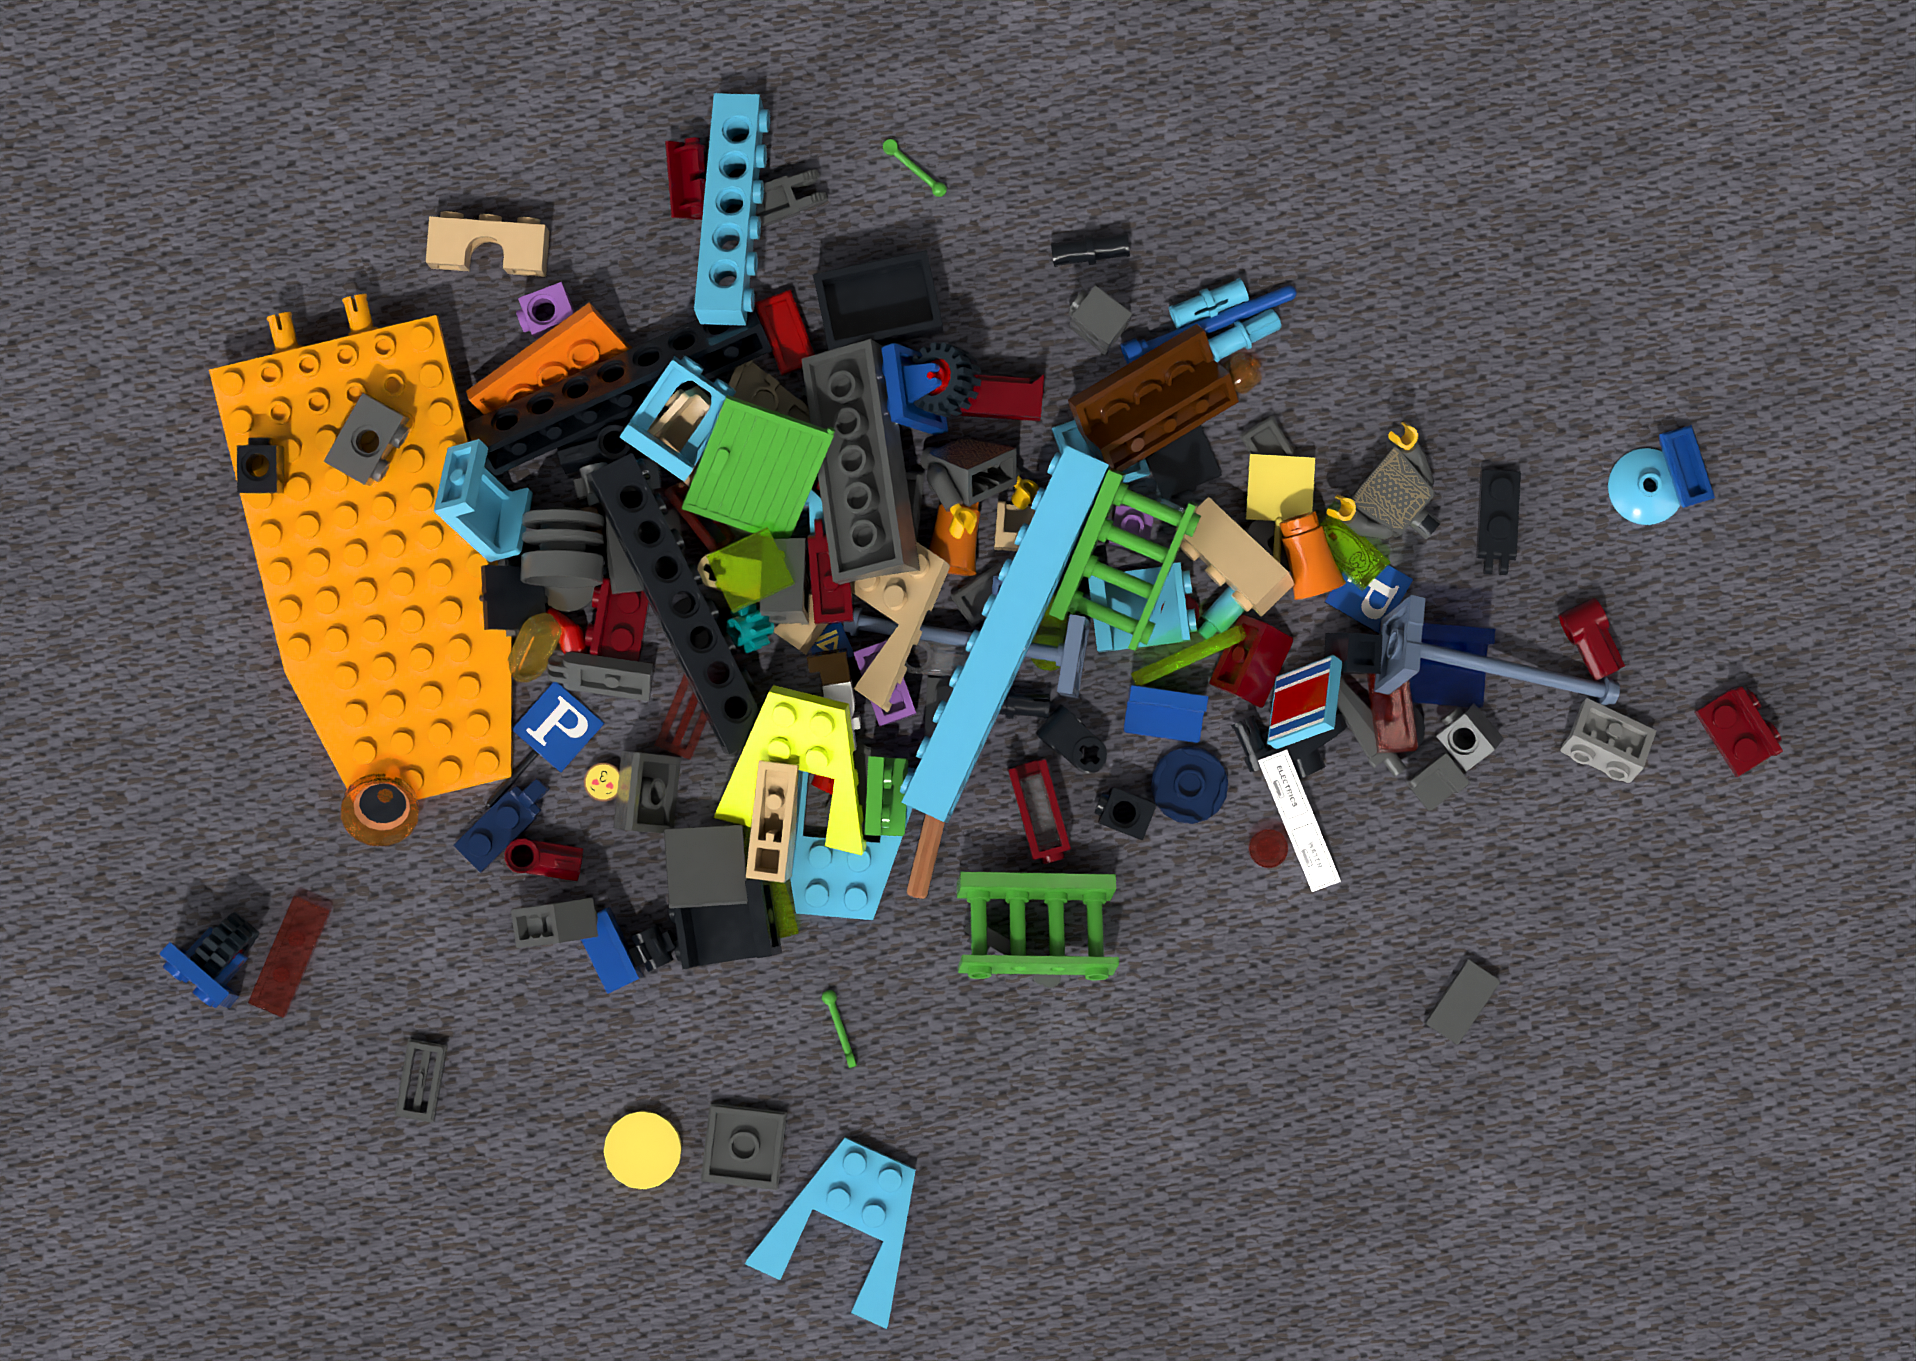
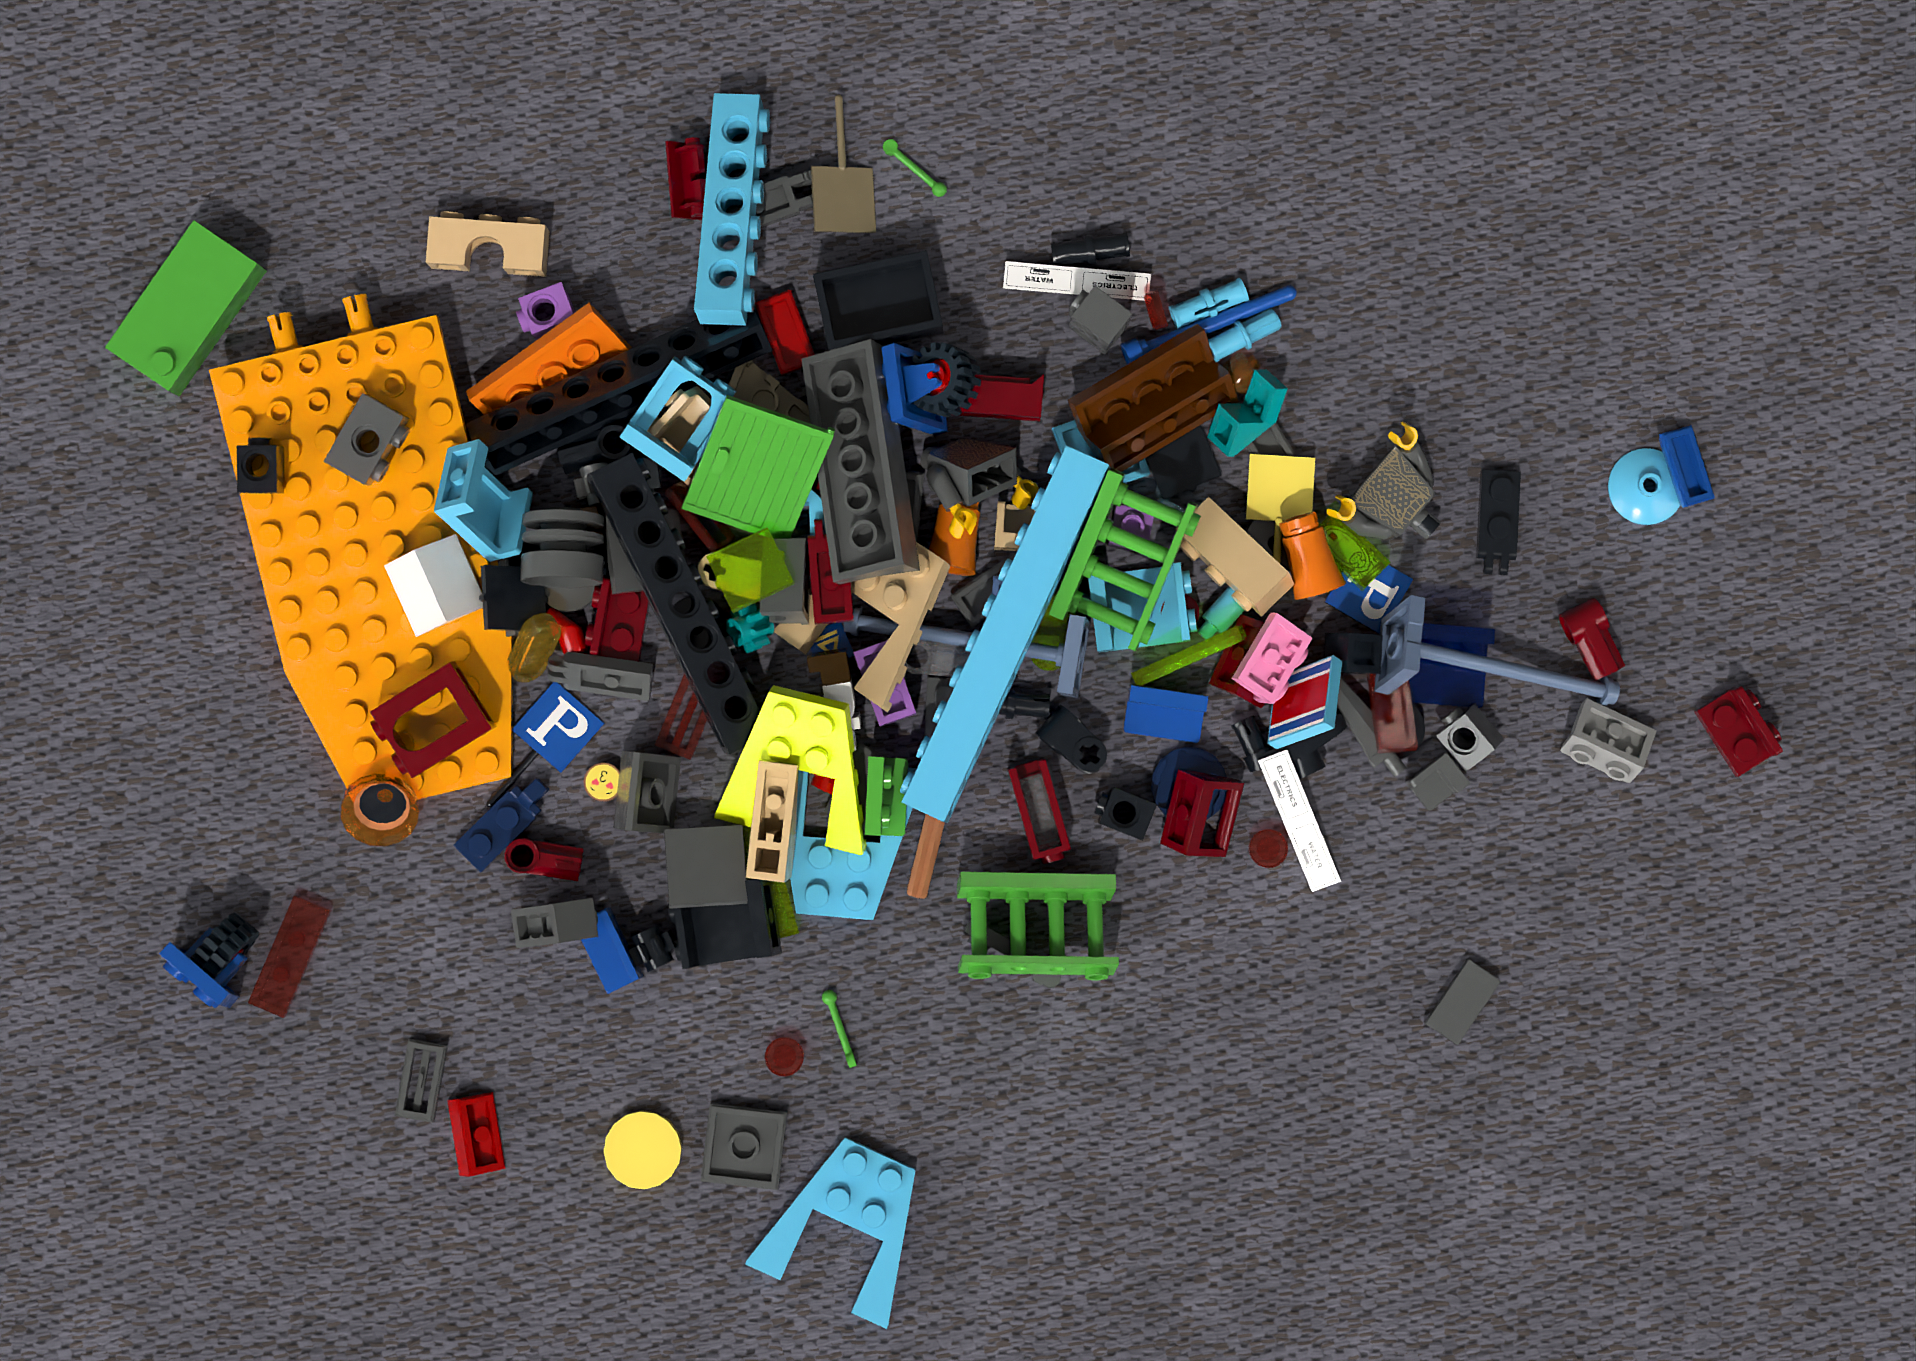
none -> bright green brick [105,220,267,397]
none -> dark red panel [370,661,497,778]
none -> white slope [384,534,483,637]
none -> red slope [447,1092,505,1177]
none -> clear red tile [765,1037,804,1076]
none -> dark tan piece [811,95,876,233]
none -> white sticker [1003,261,1151,301]
none -> clear red tile [1144,289,1168,330]
none -> dark red tile [1160,769,1245,857]
none -> teal slope [1207,369,1288,457]
none -> bright pink bracket [1231,613,1312,704]

